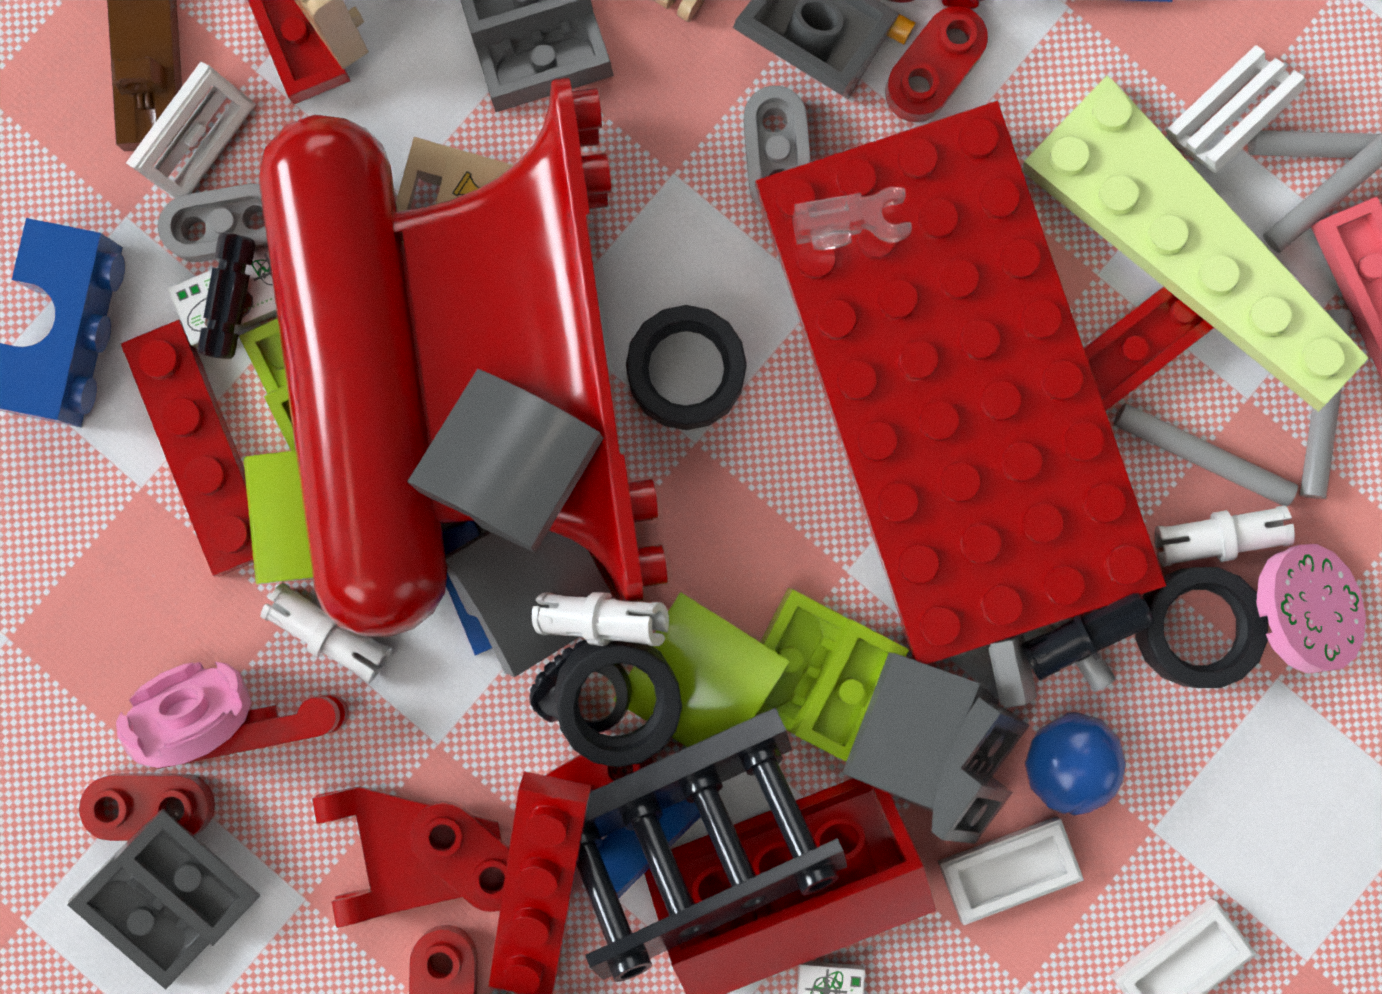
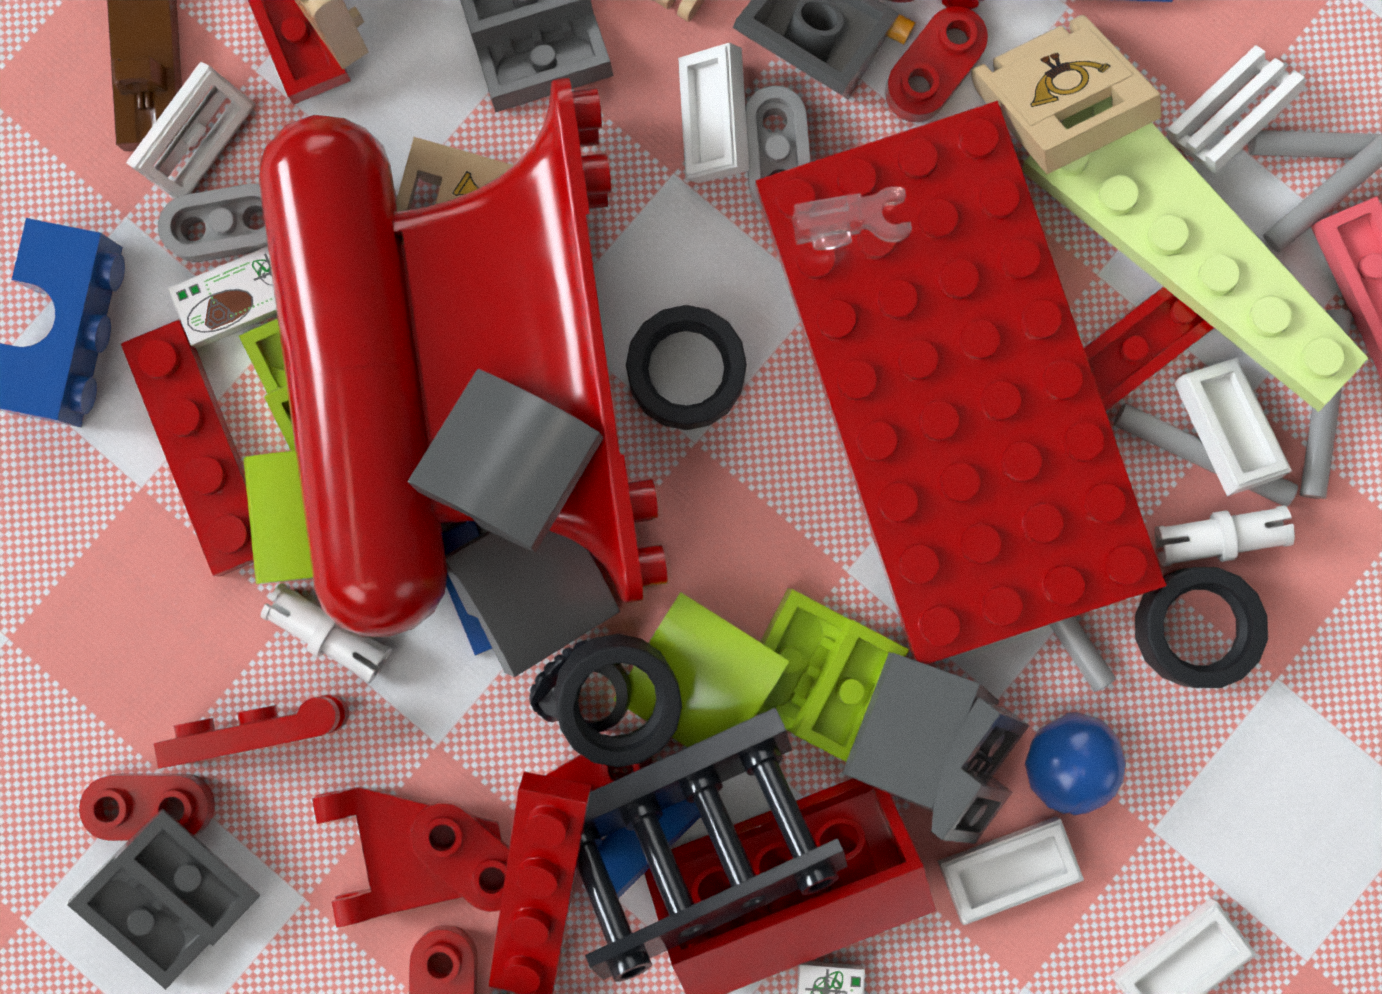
bright pink tile [116,662,251,768] -> none
black axle [198,233,256,359] -> none
white pin [532,592,669,646] -> none
light grey tile [988,635,1037,708] -> none
black axle [1022,593,1154,681] -> none
bright pink tile [1256,544,1366,674] -> none
none -> white tile [678,43,749,183]
none -> tan container [971,15,1161,174]
none -> white tile [1174,357,1292,497]

